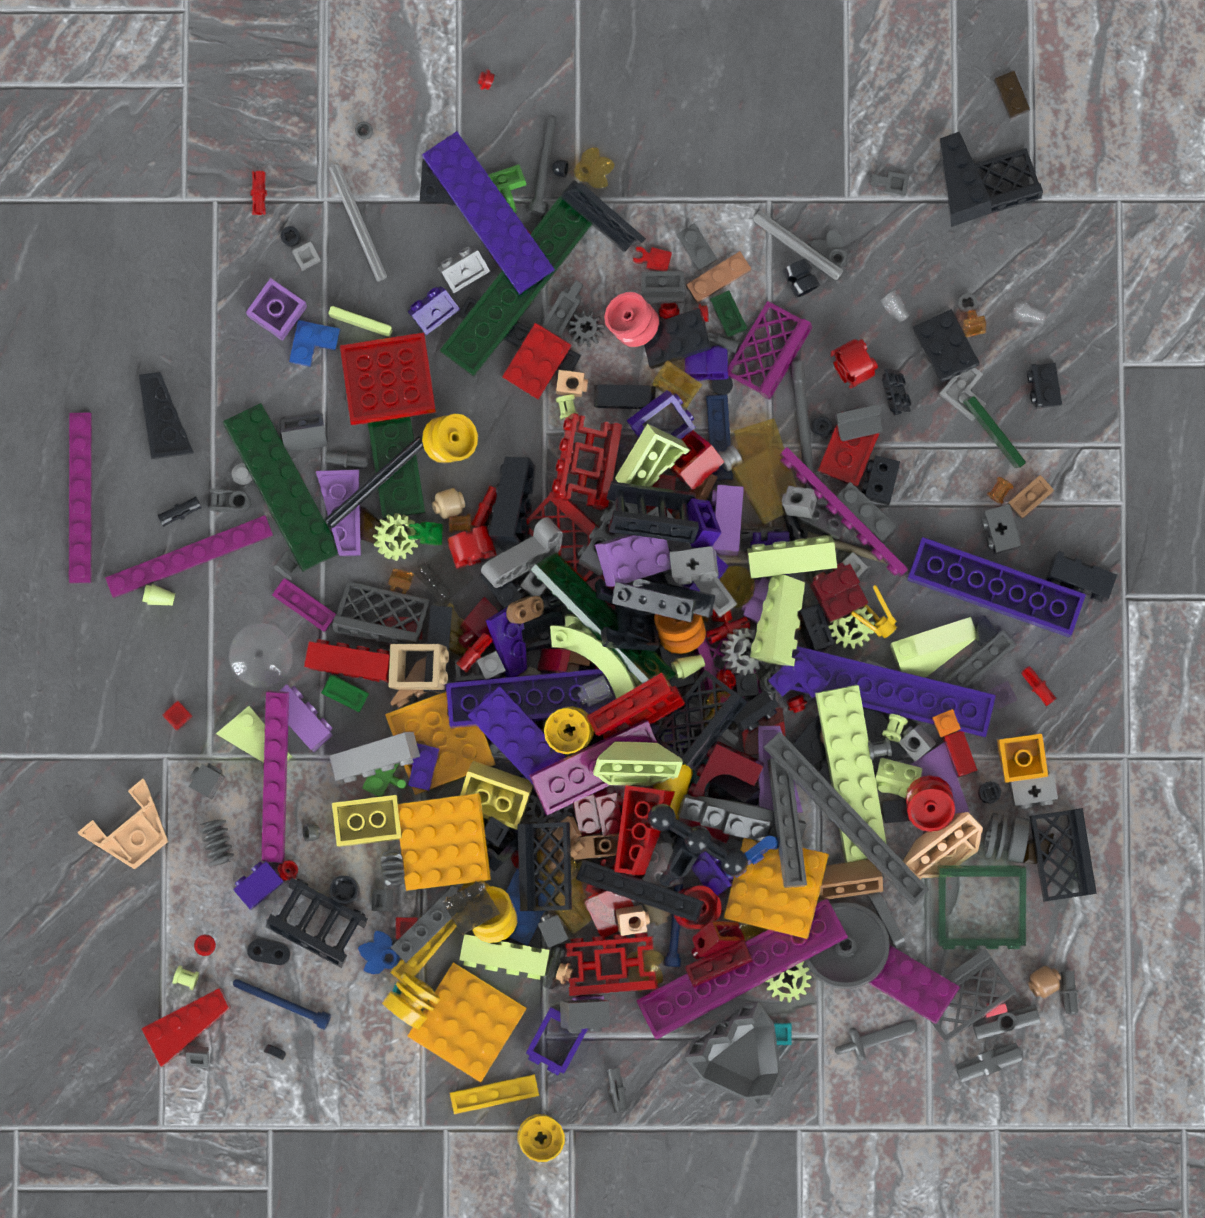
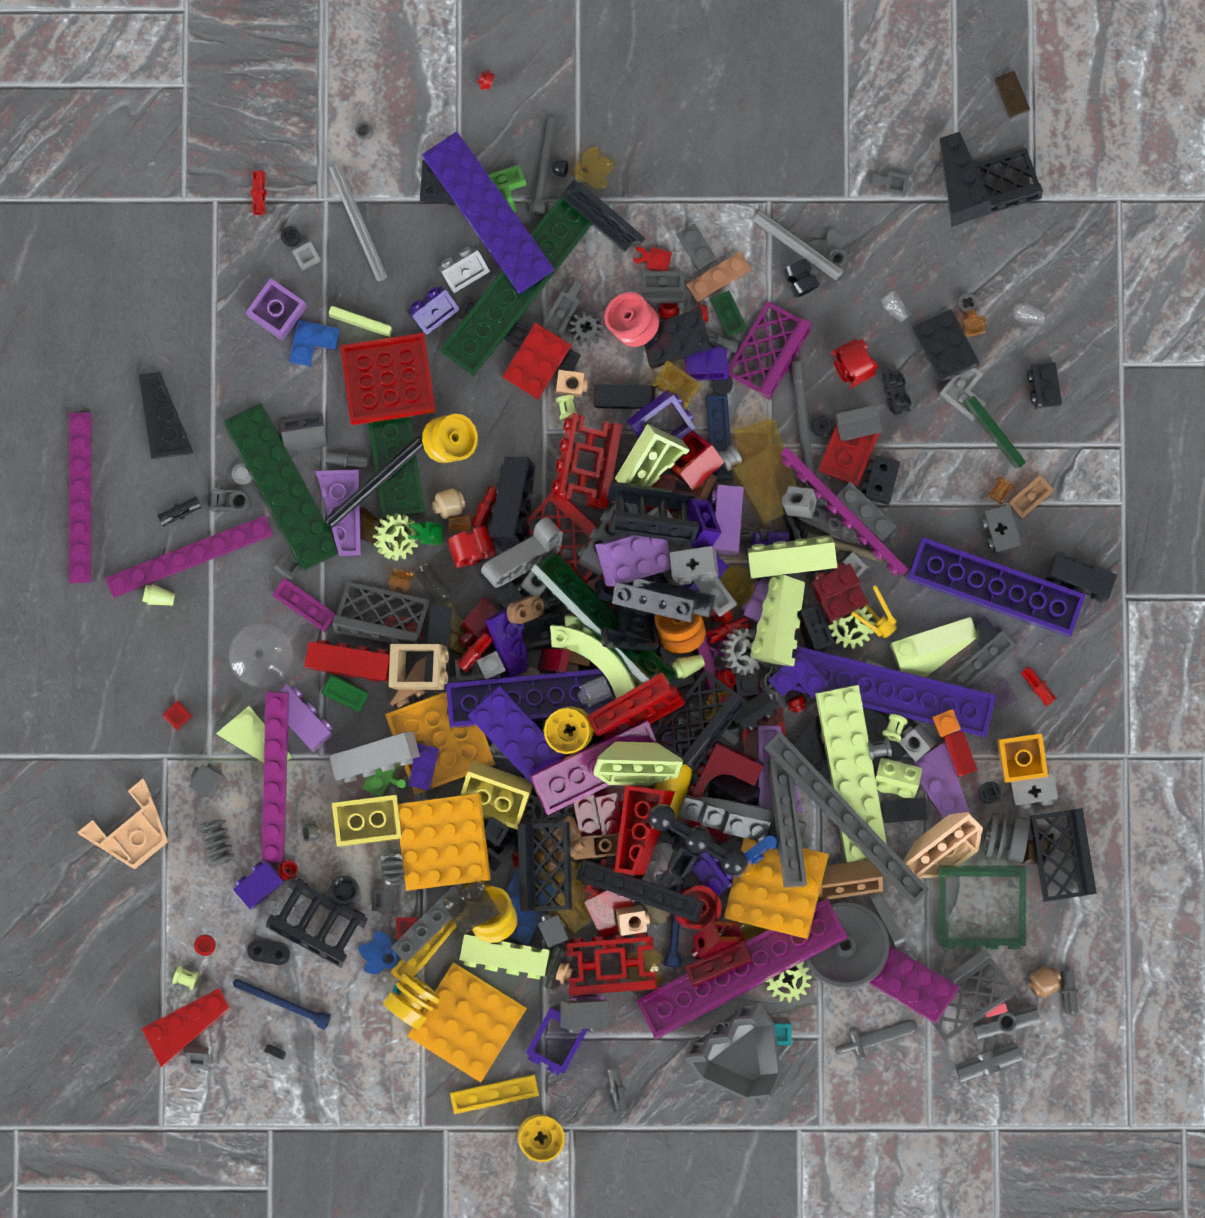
red wheel [905,775,955,832] -> none

